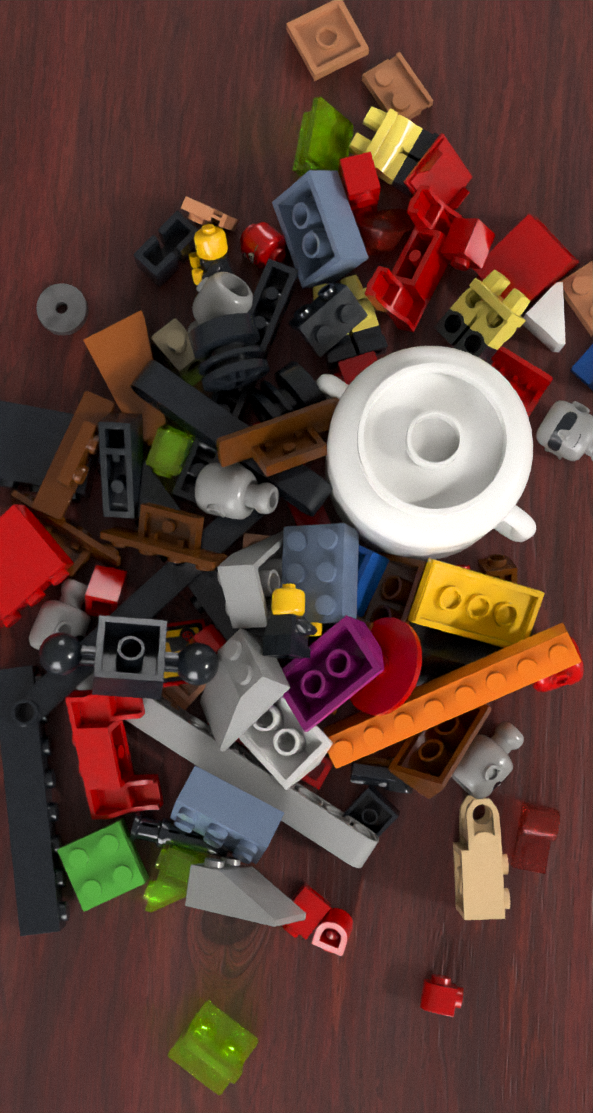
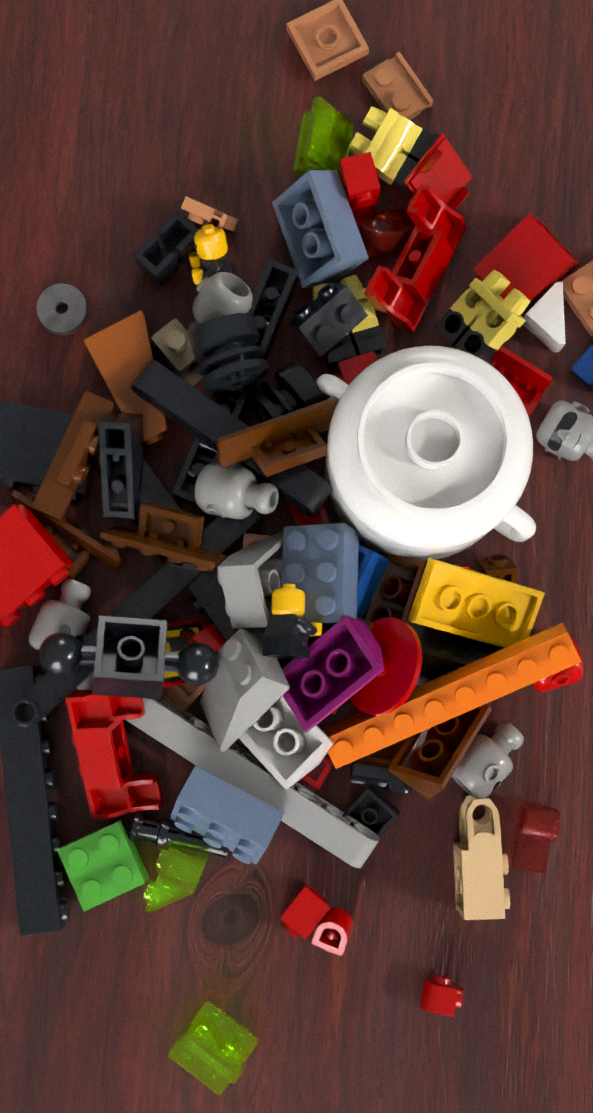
red brick [85,565,127,617] -> none
clear neon green slope [146,424,195,478] -> none
light grey slope [185,856,306,927] -> none
red head [240,222,286,269] -> none
red brick [440,218,496,271] -> none

